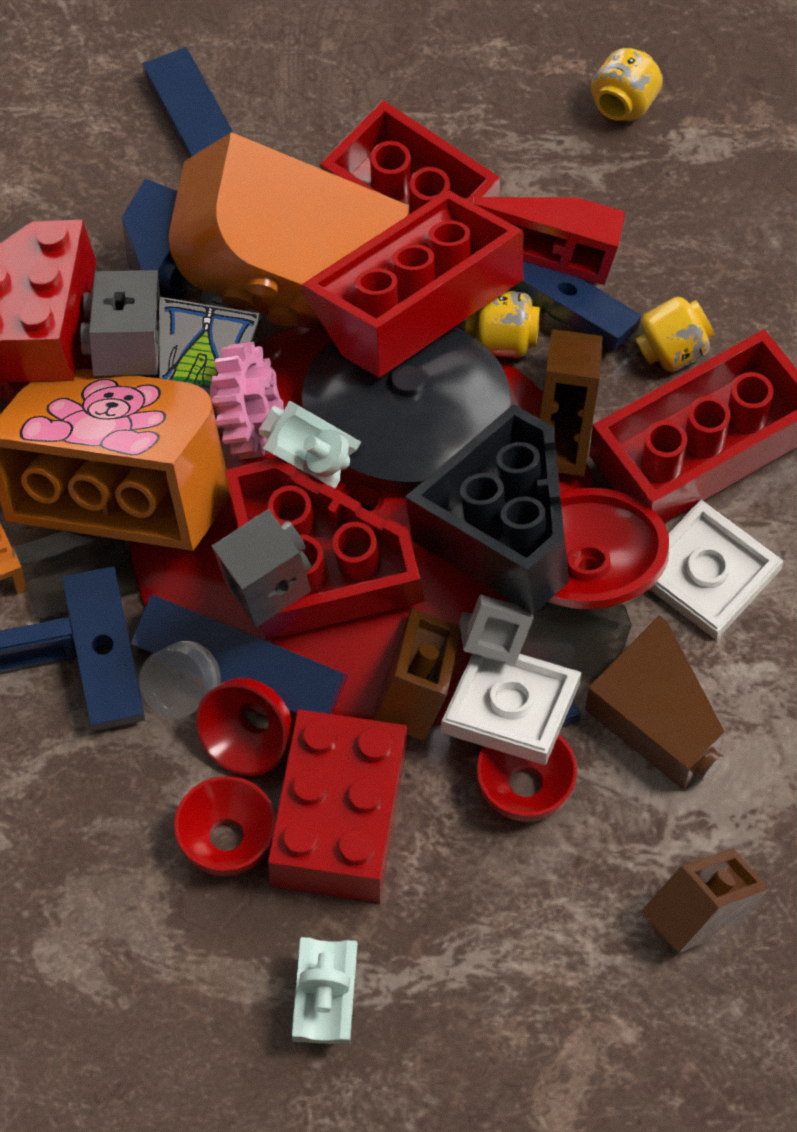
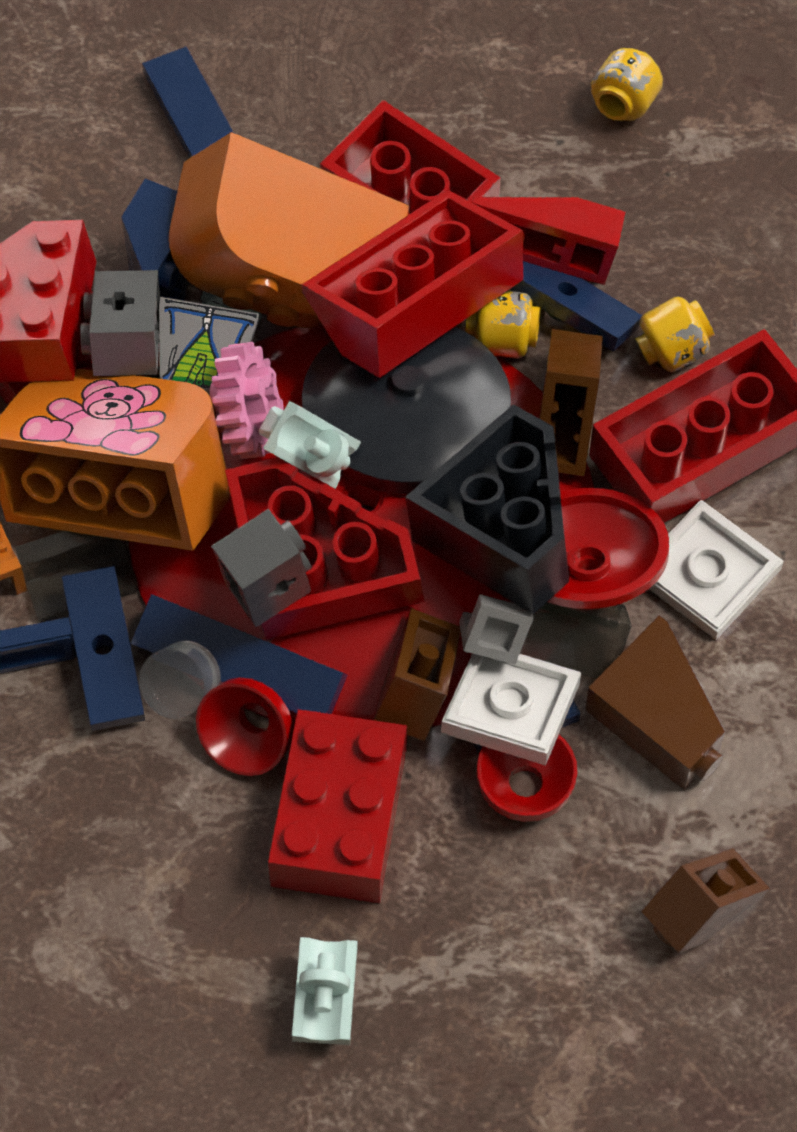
red piece [174,776,276,876] -> none

